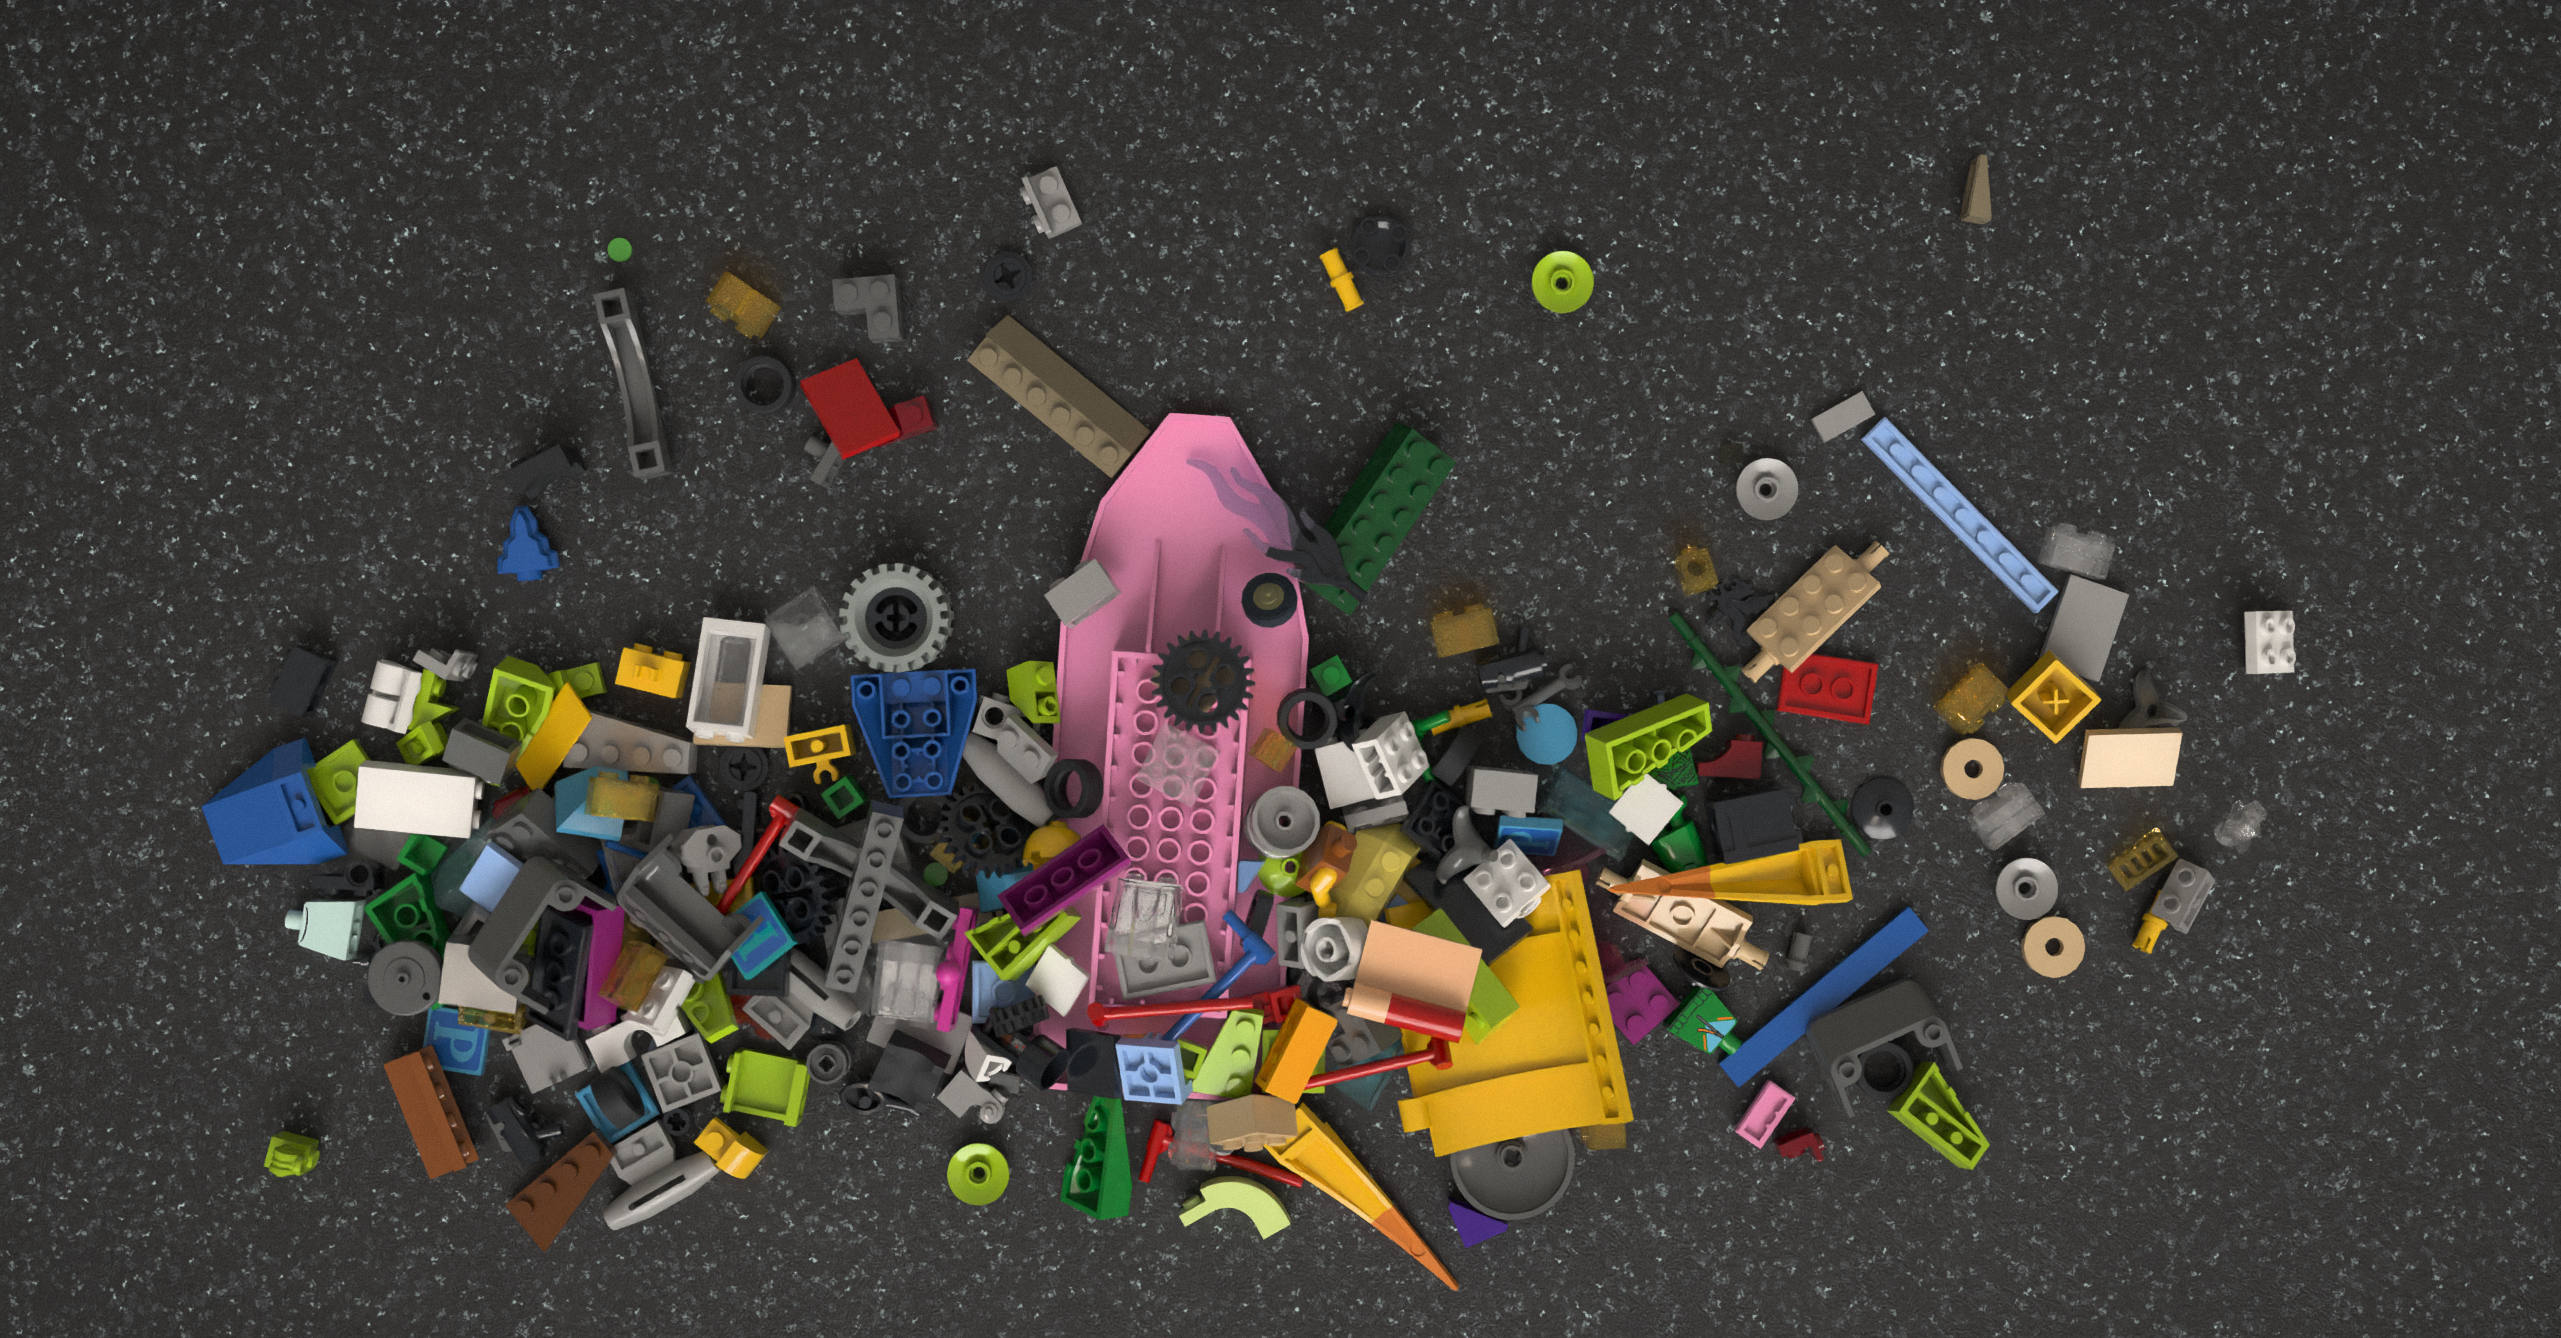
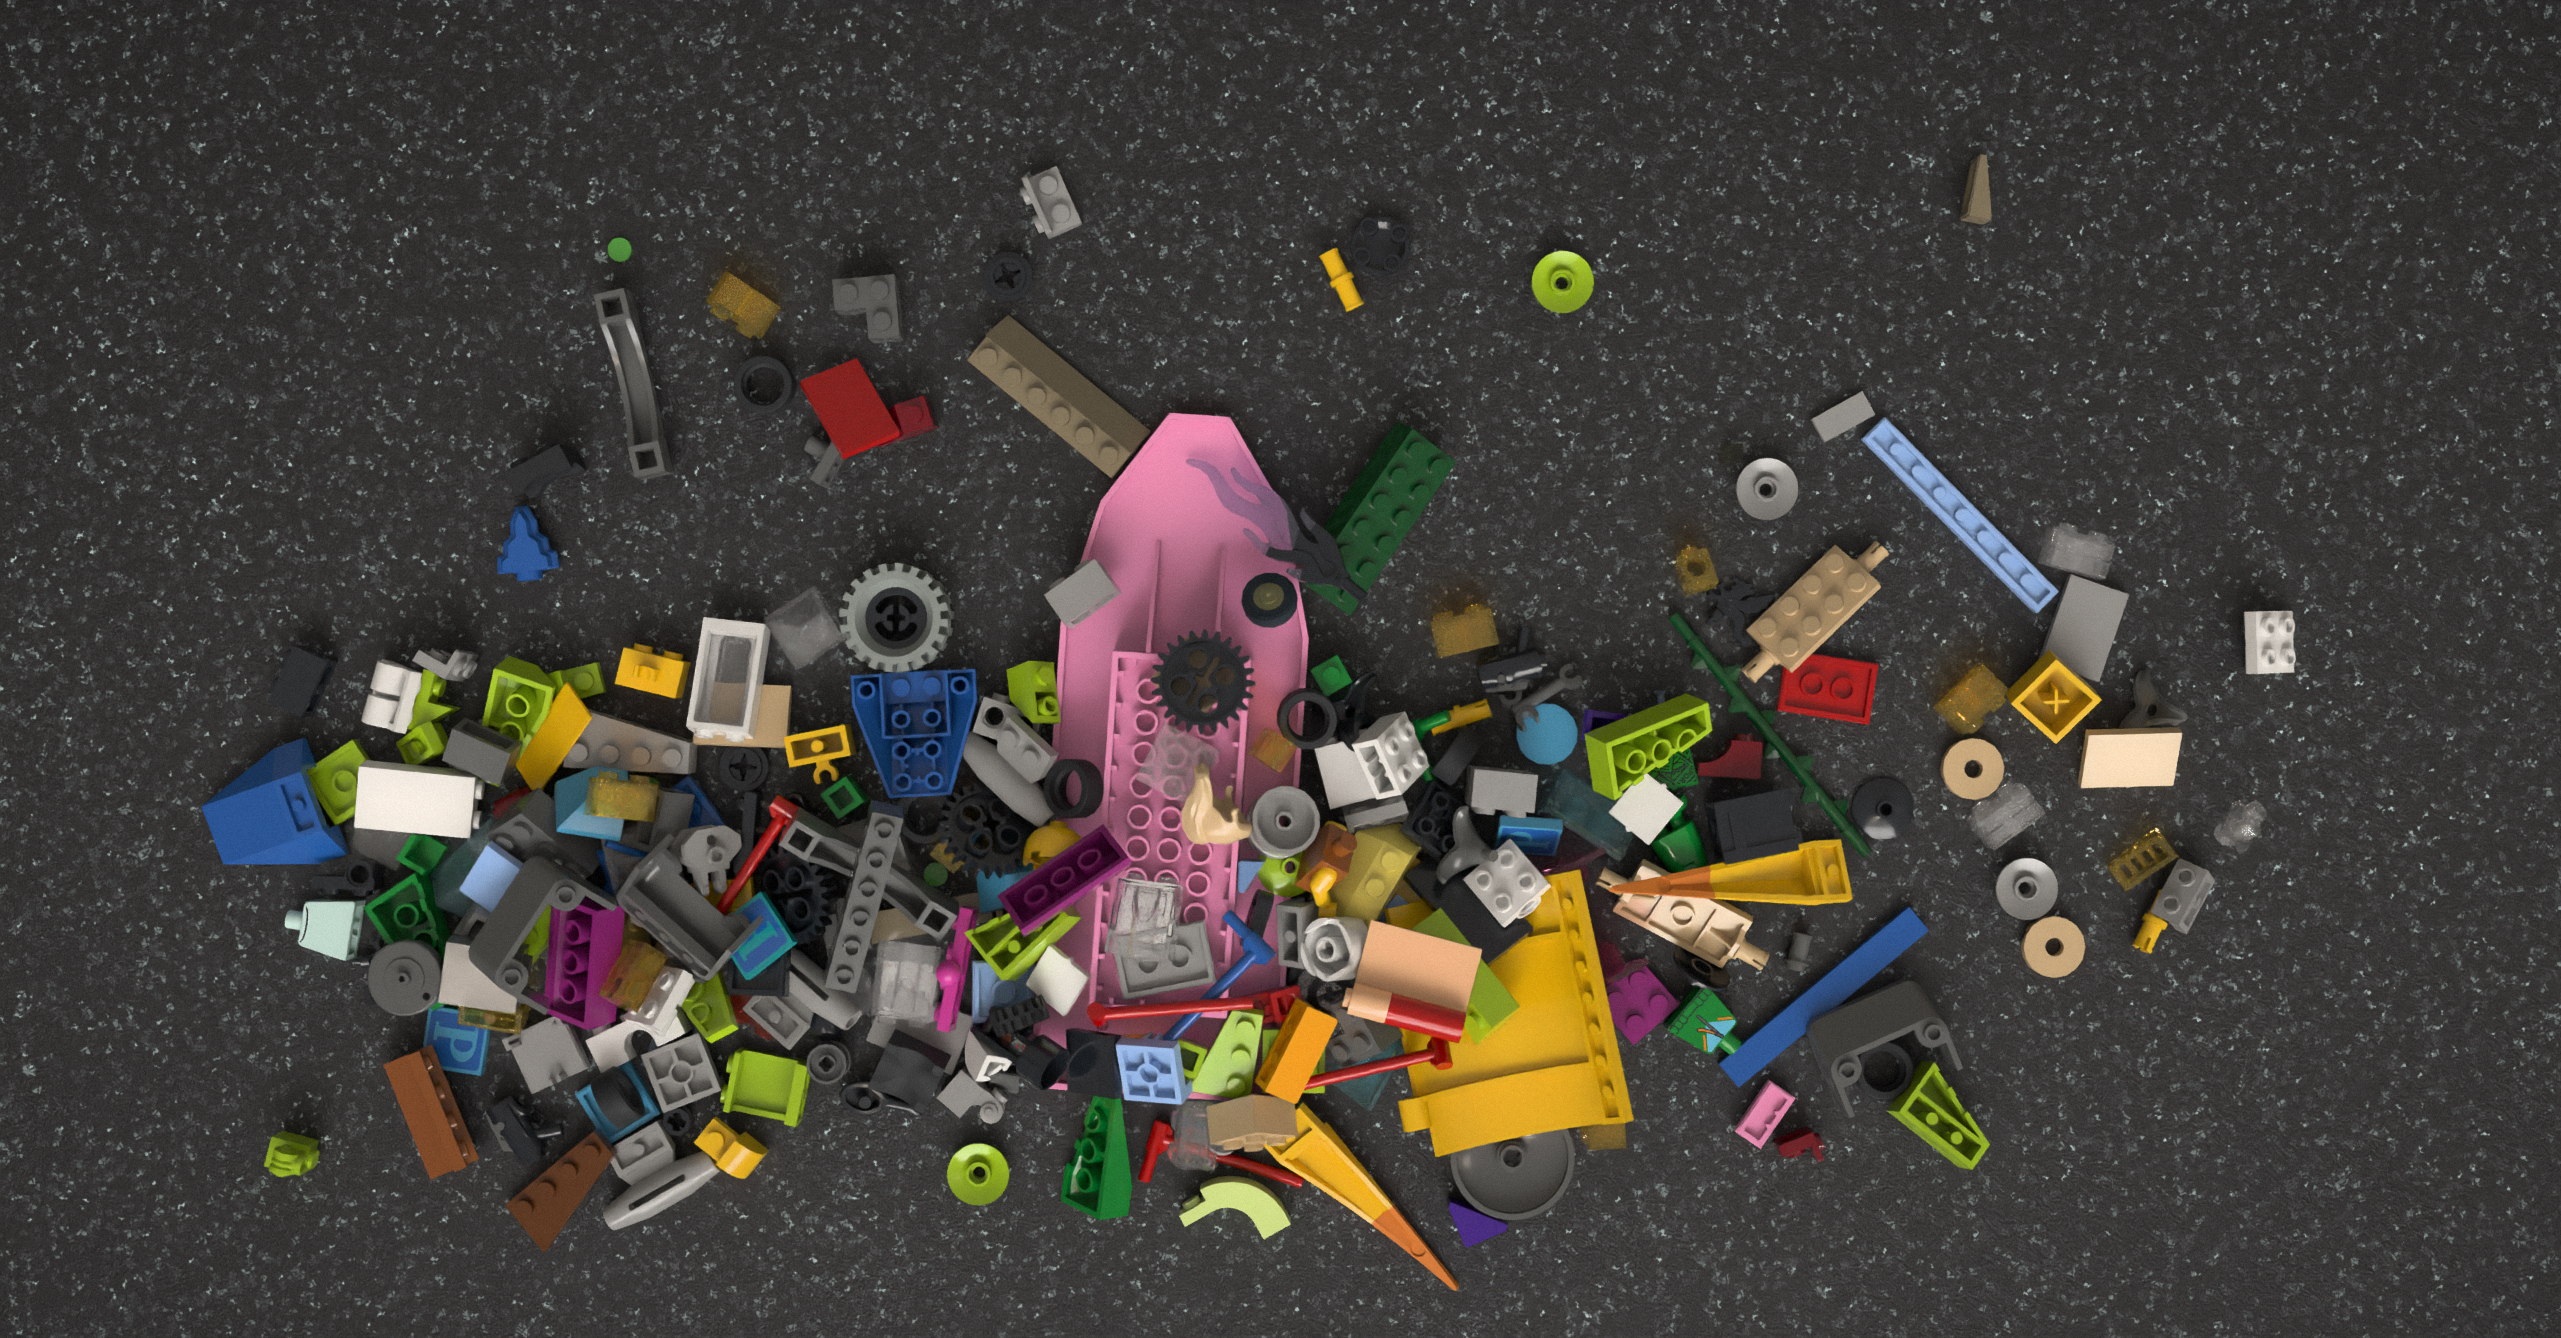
black tile [524,904,594,1041] -> none
none -> tan piece [1181,763,1253,845]

